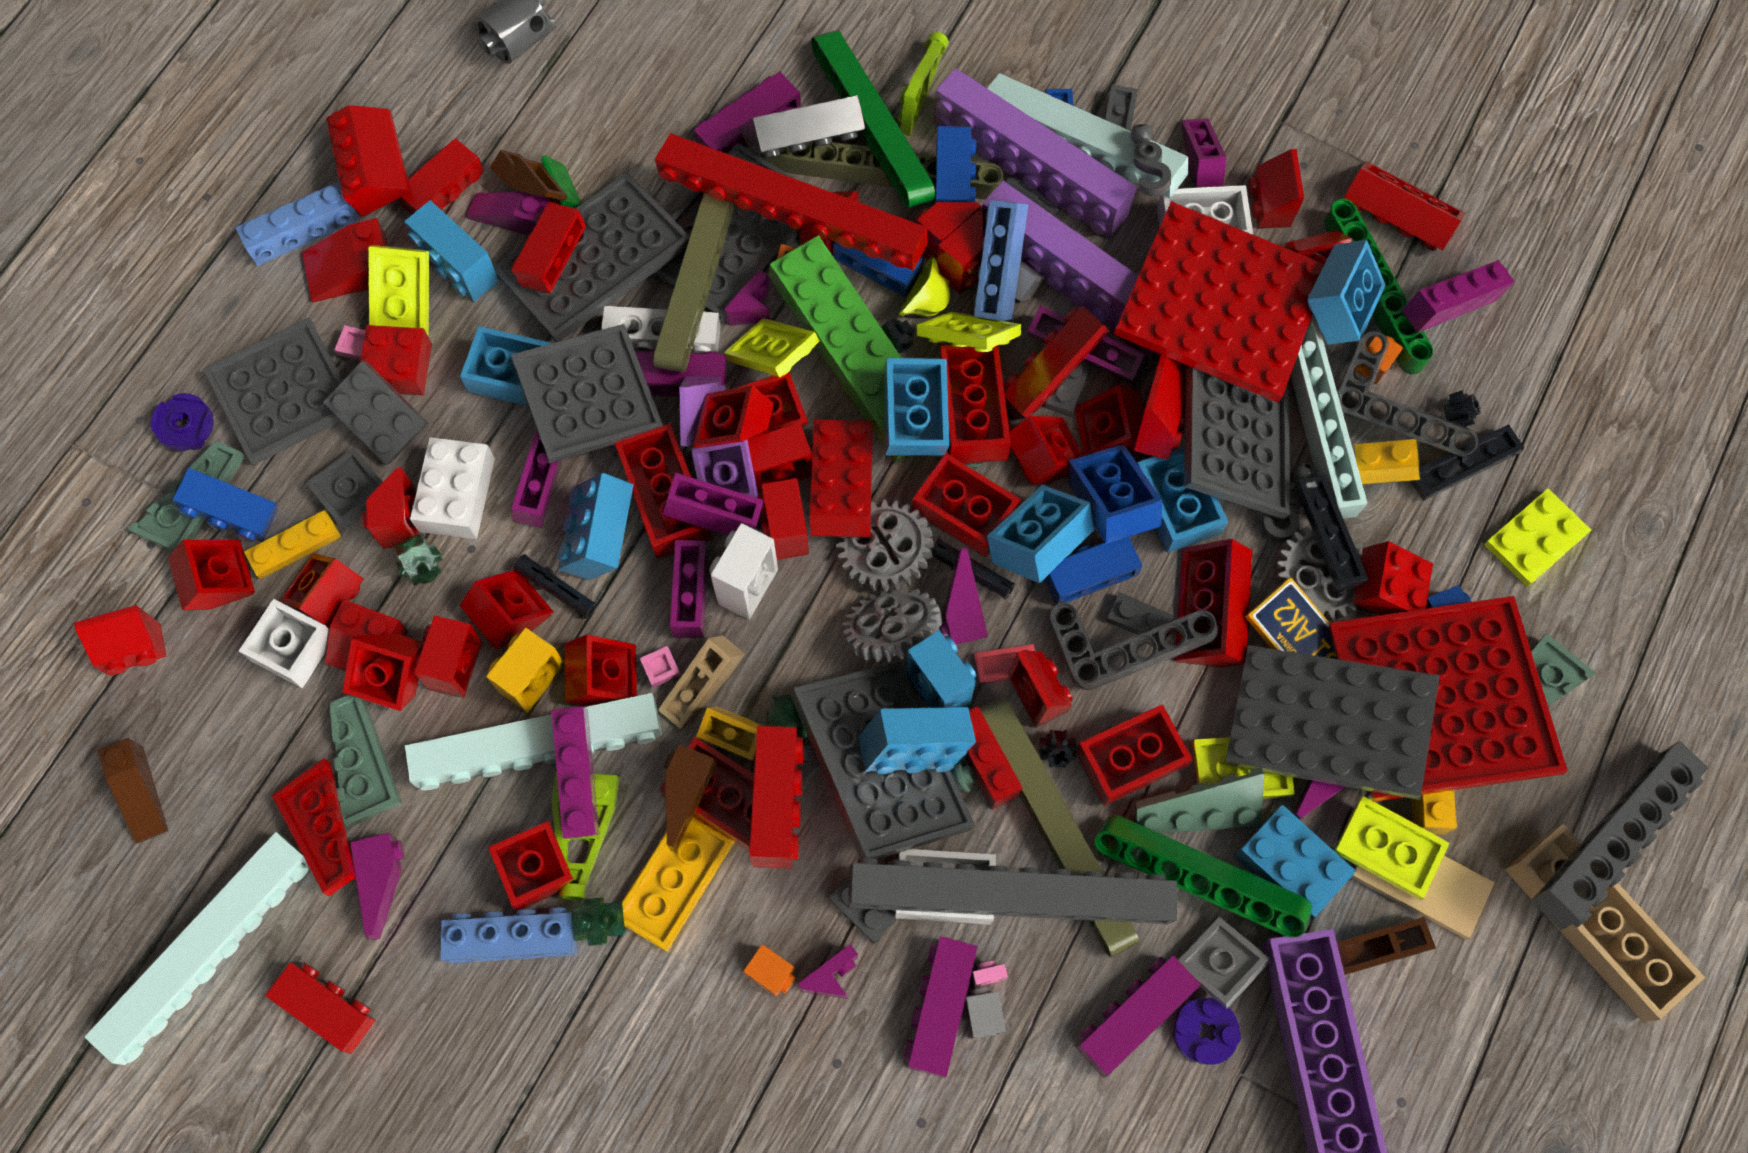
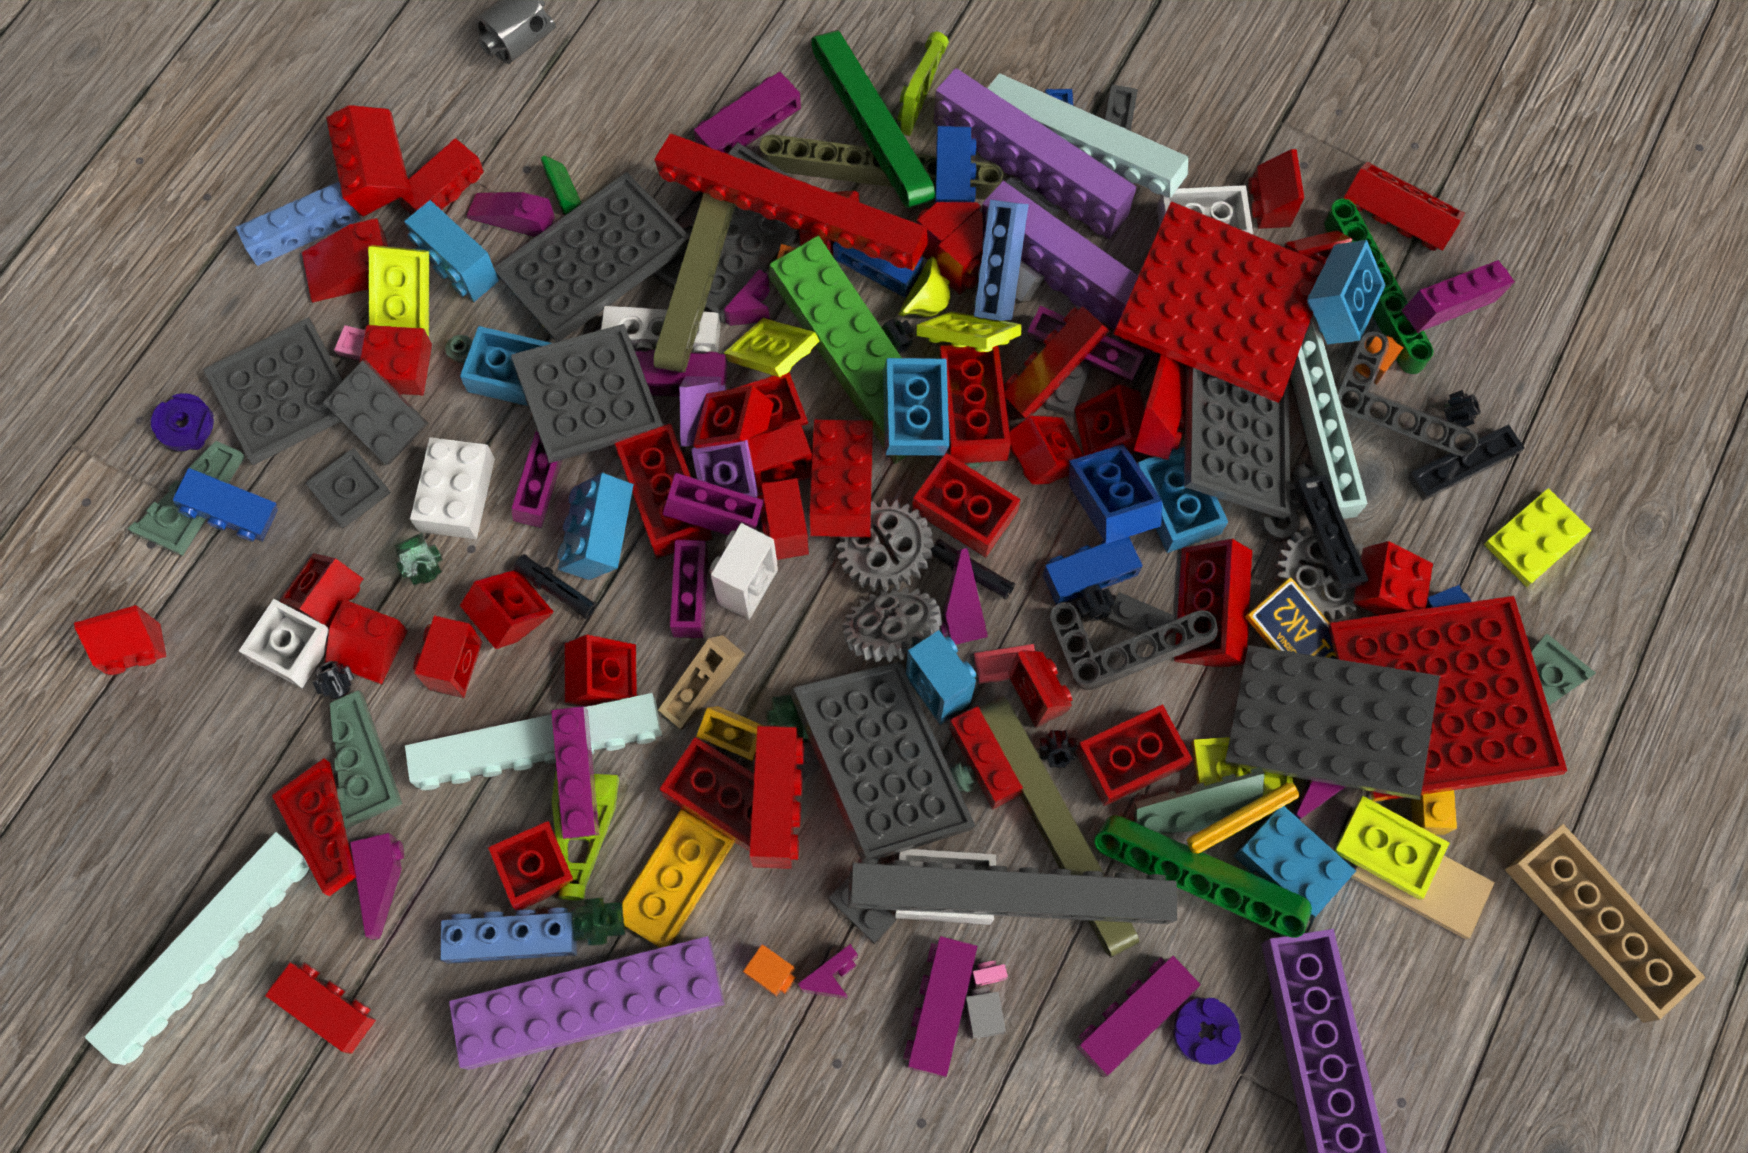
reddish brown slope [97,738,169,843] -> none
red slope [168,539,255,610] -> none
yellow plate [244,509,342,580] -> none
red slope [342,633,424,712] -> none
red slope [362,468,419,549] -> none
yellow brick [486,628,565,713] -> none
reddish brown slope [490,149,568,201] -> none
red brick [511,202,586,294] -> none
bright pink plate [640,646,681,688] -> none
reddish brown slope [664,744,717,853] -> none
slope [739,95,865,159] -> none
dark azure brick [858,707,976,774] -> none
dark azure brick [987,485,1094,583] -> none
dark grey piece [1130,123,1171,196] -> none
light grey plate [1178,917,1270,1009] -> none
magenta slope [1181,118,1227,188] -> none
reddish brown slope [1337,917,1436,975] -> none
yellow brick [1355,439,1420,484] -> none
dark grey brick [1531,740,1708,930] -> none
none -> black gear [312,661,354,699]
none -> sand green plate [445,335,473,363]
none -> medium lavender brick [449,936,725,1070]
none -> black gear [1076,584,1114,621]
none -> yellow axle [1187,783,1299,854]

